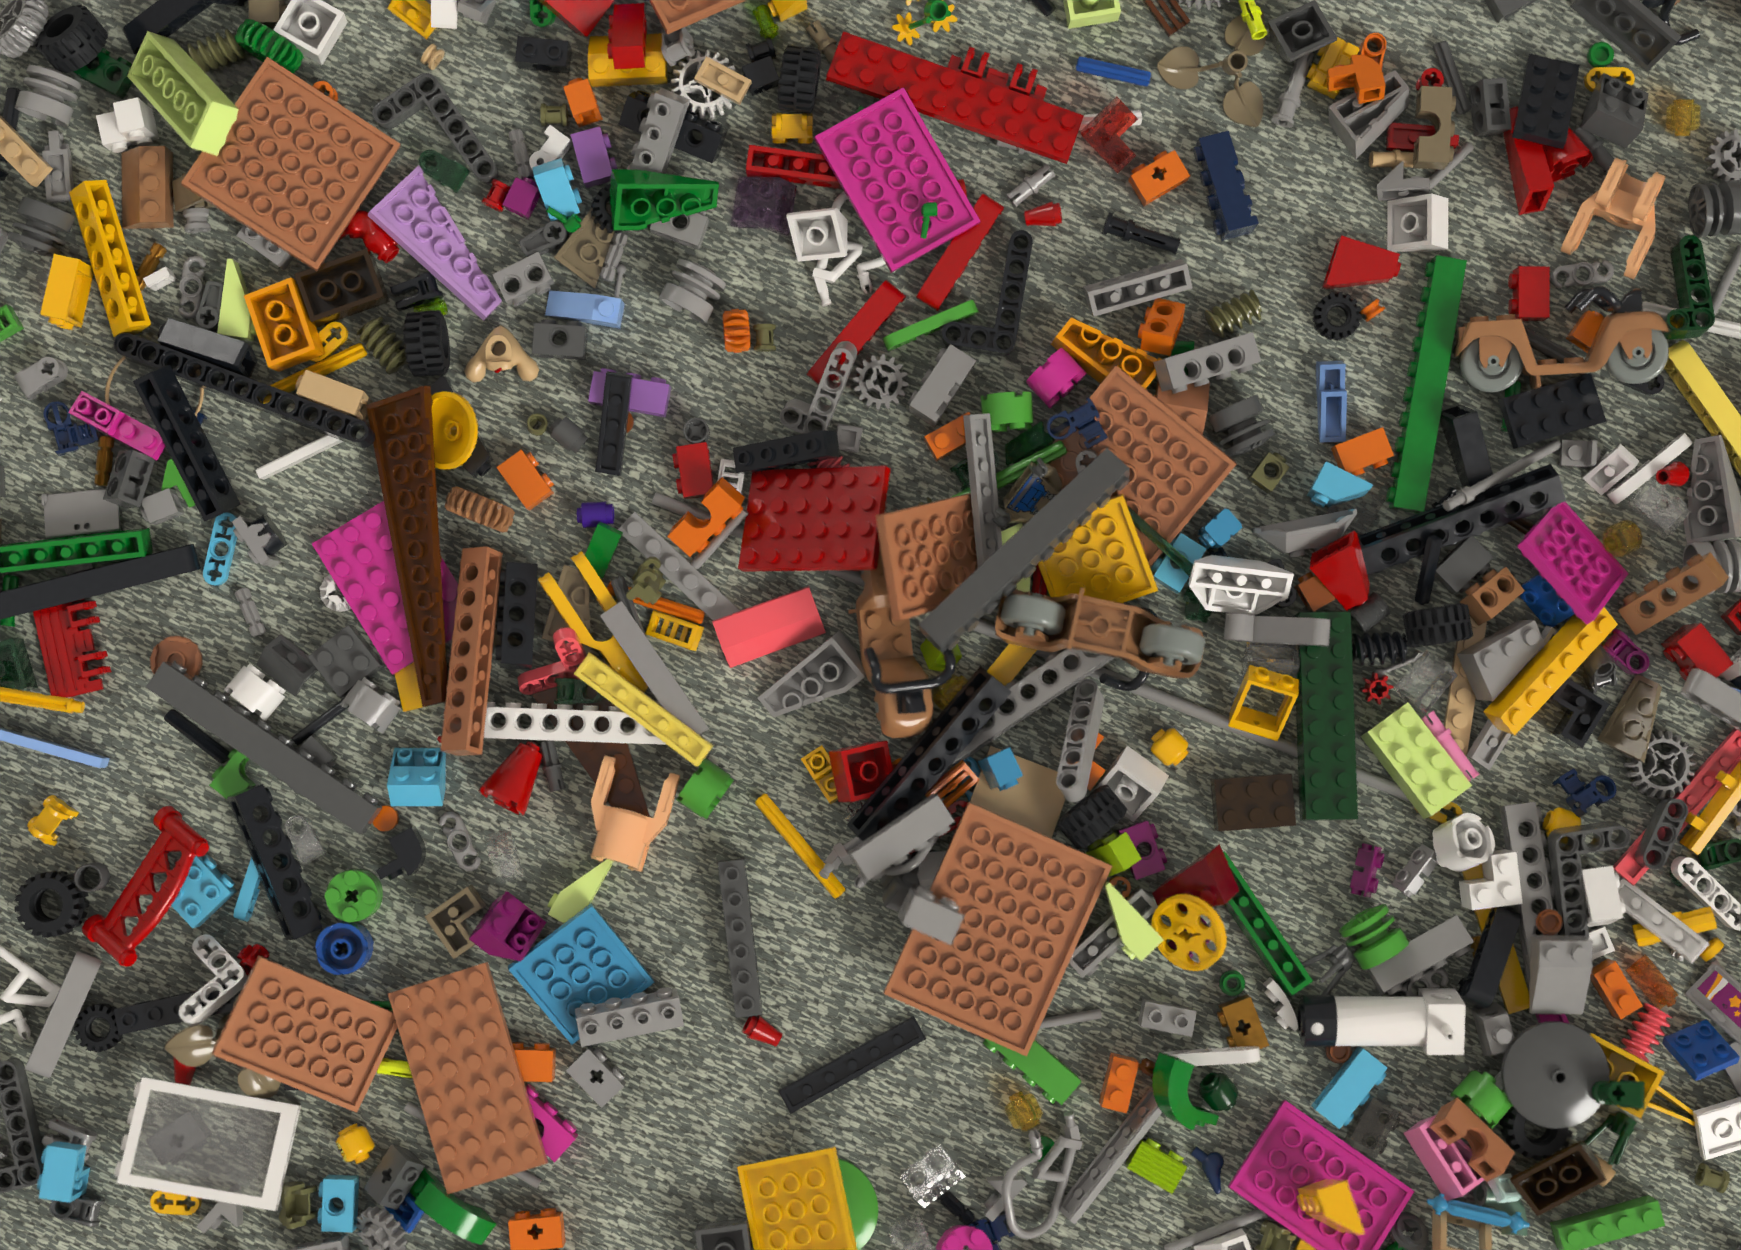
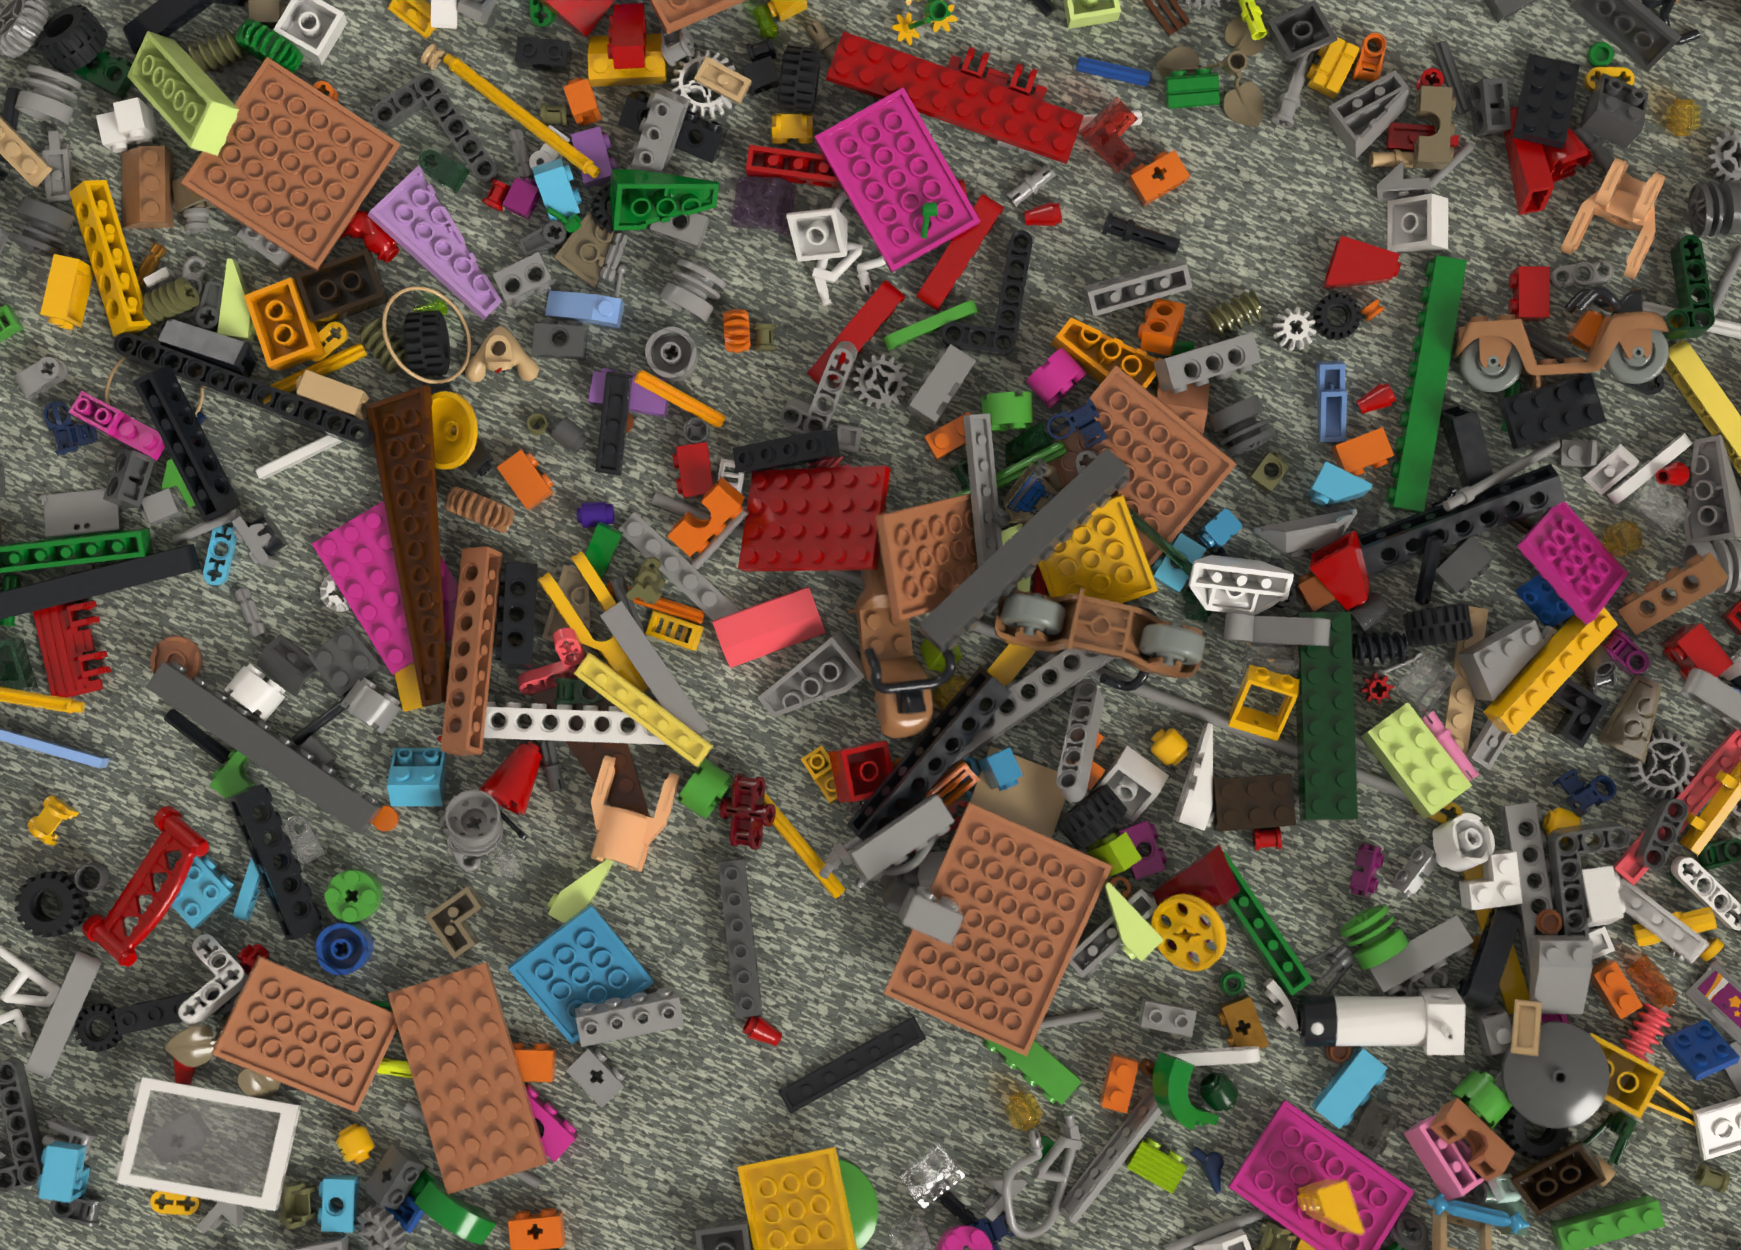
pearl gold axle [94,436,114,486] -> none
black brick [376,826,426,881] -> none
black piece [390,272,444,311] -> none
magenta slope [469,891,547,961] -> none
dark blue wedge [1193,131,1259,241] -> none
orange brick [1326,55,1386,104] -> none
medium nougat brick [1459,567,1525,626] -> none
dark green piece [1592,1080,1645,1109] -> none
none -> olive piece [143,277,200,324]
none -> light grey bar [172,508,241,545]
none -> tan piece [382,286,471,384]
none -> yellow piece [443,53,601,178]
none -> light grey wheel [445,790,503,857]
none -> black hinge [499,809,528,841]
none -> light orange axle [634,370,725,427]
none -> light grey brick [645,327,699,382]
none -> dark red axle [719,773,776,850]
none -> green brick [1164,68,1220,109]
none -> white wedge [1173,723,1215,831]
none -> red bush [1252,827,1282,851]
none -> white gear [1272,307,1316,351]
none -> red cone [1356,383,1396,415]
none -> tan tile [1511,999,1542,1056]

